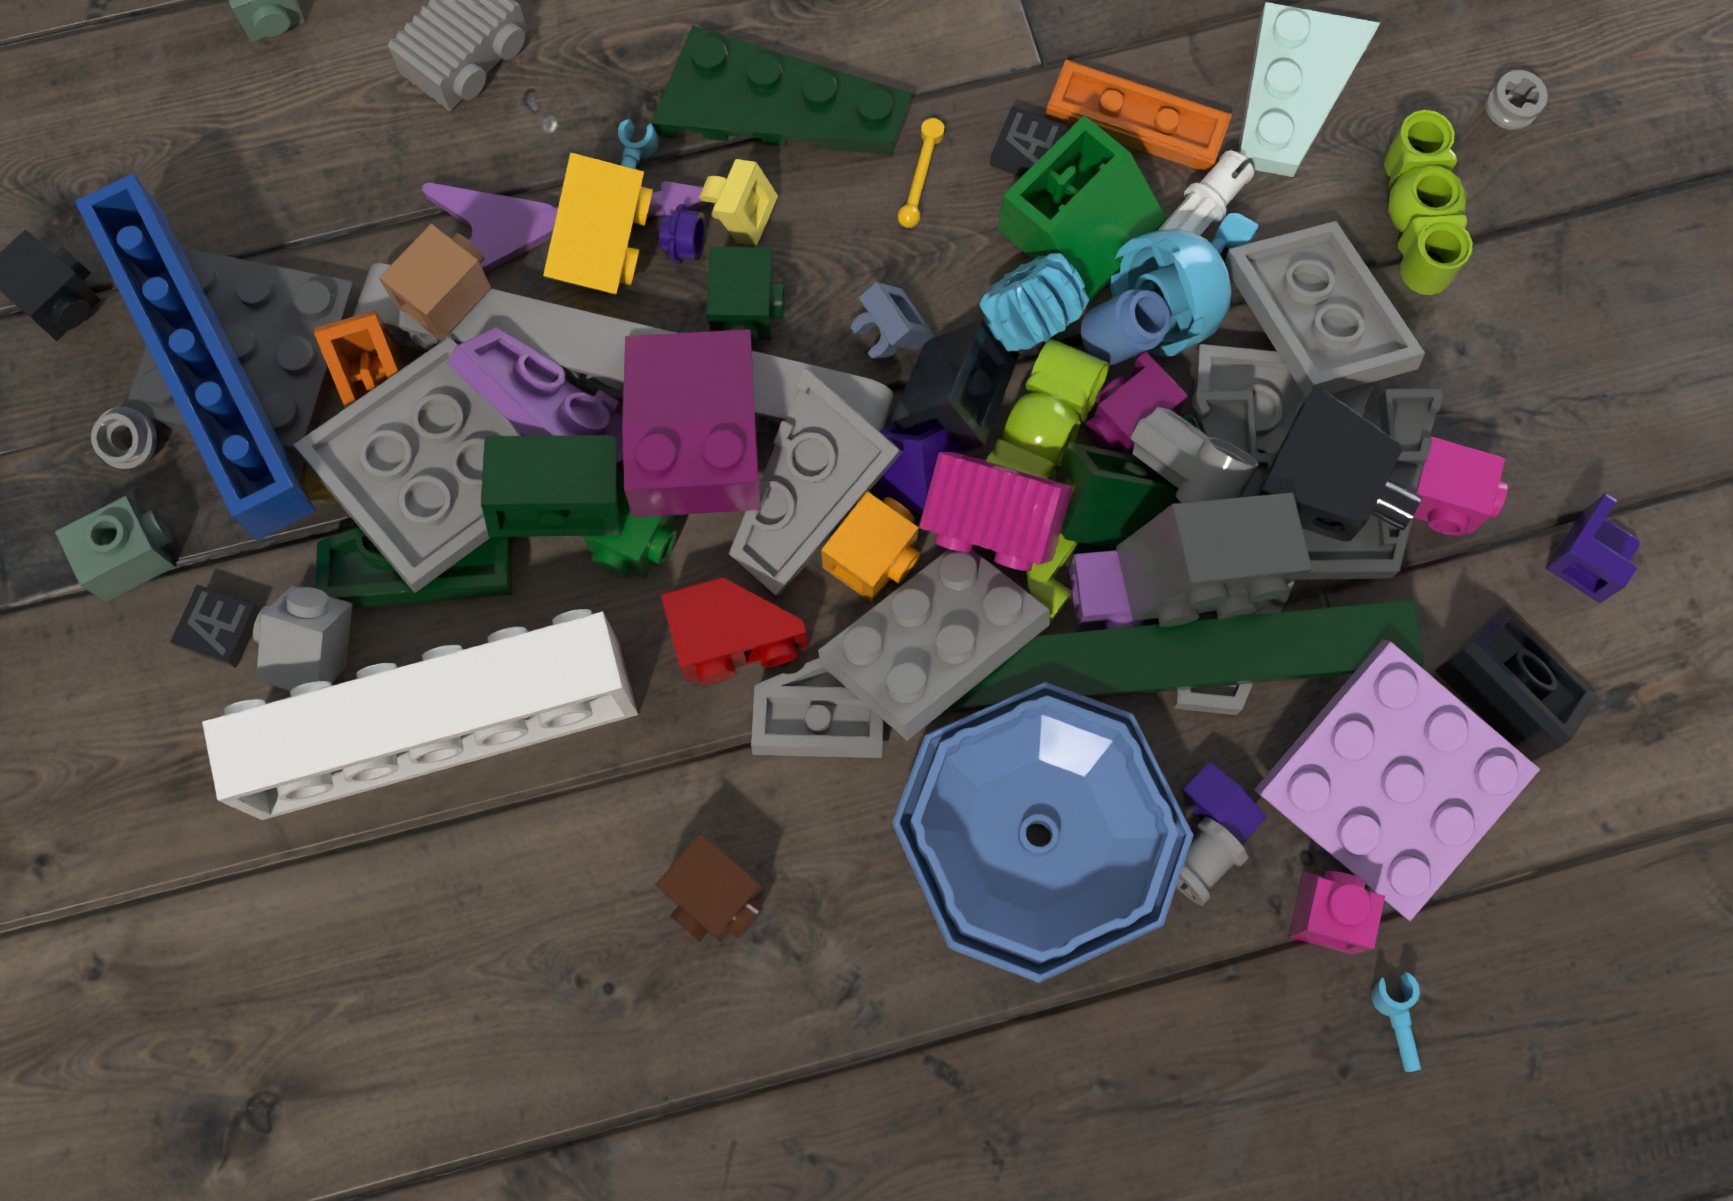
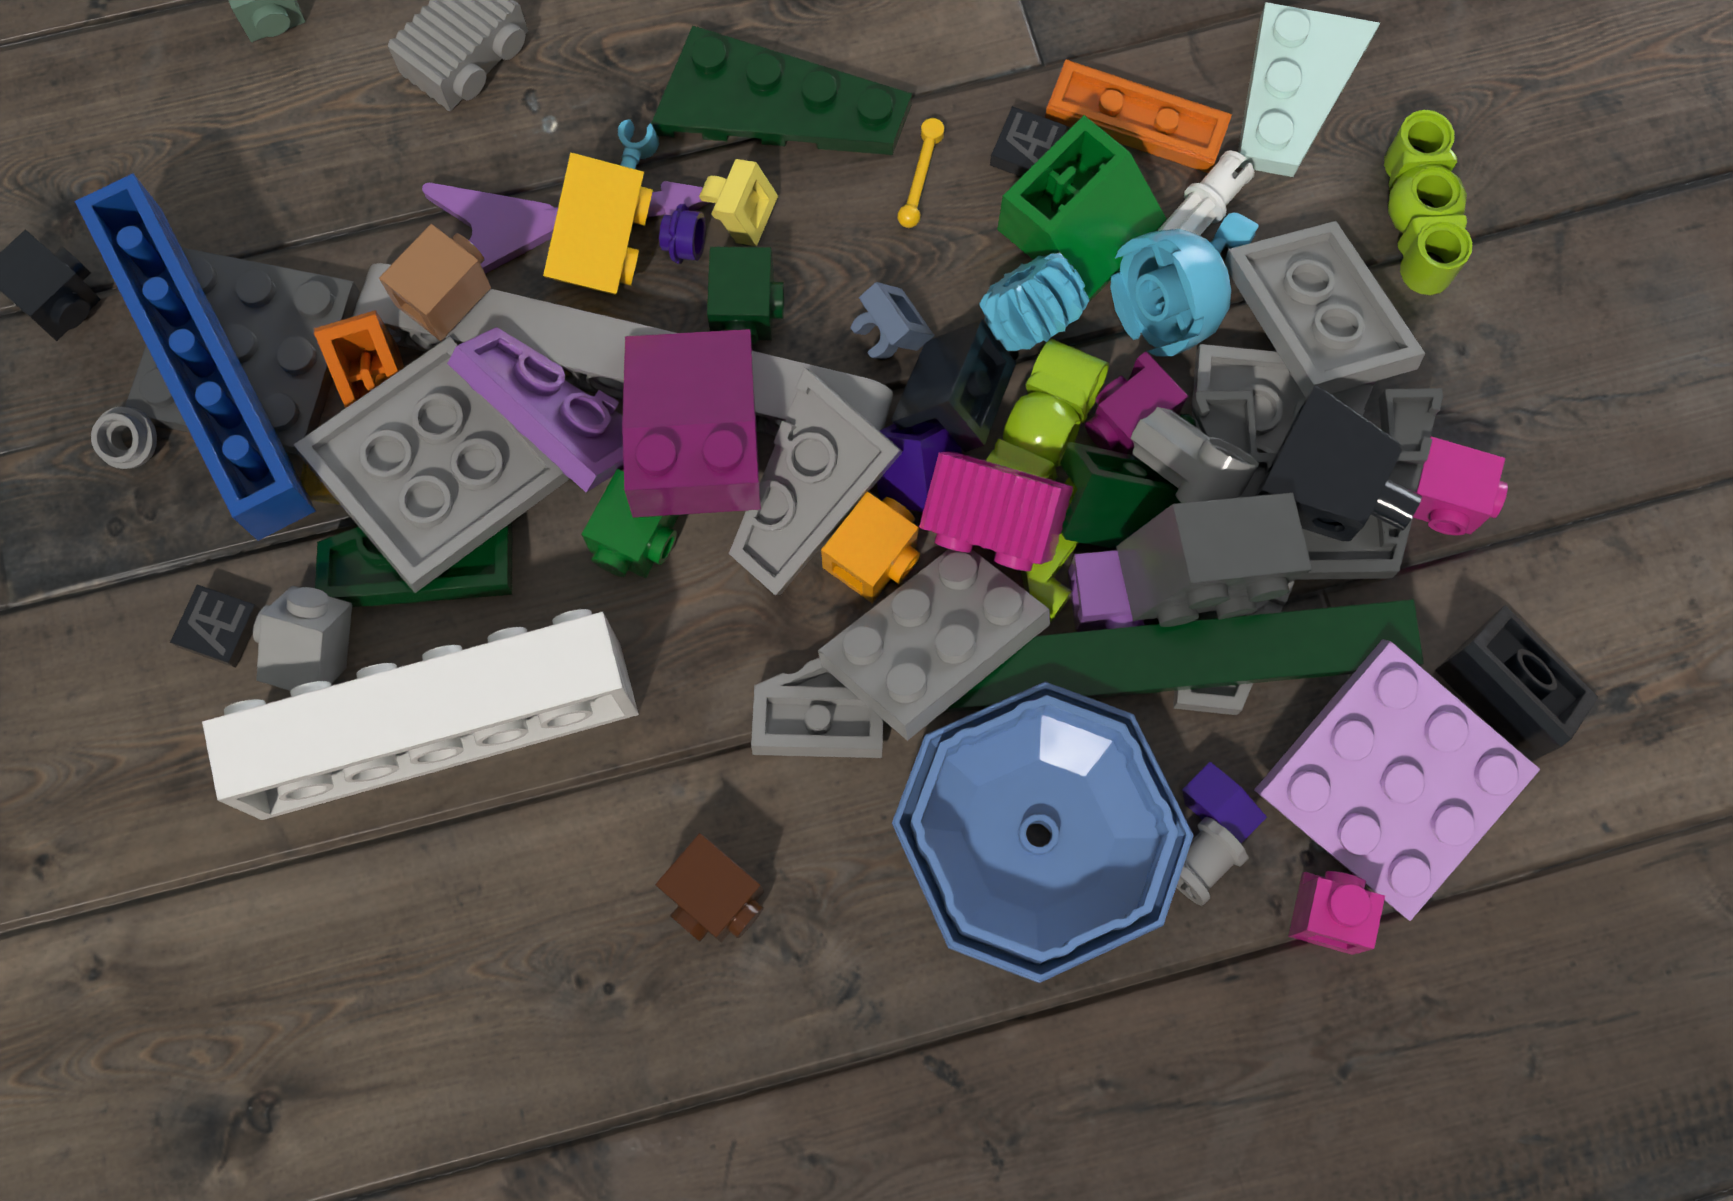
sand green brick [55,496,175,602] -> none
dark green panel [481,435,620,537] -> none
red slope [661,577,808,685] -> none
medium blue brick [1081,289,1171,365] -> none
medium azure hand [1371,972,1421,1072] -> none
light grey bush [1485,70,1548,130] -> none
dark purple panel [1546,493,1640,603] -> none

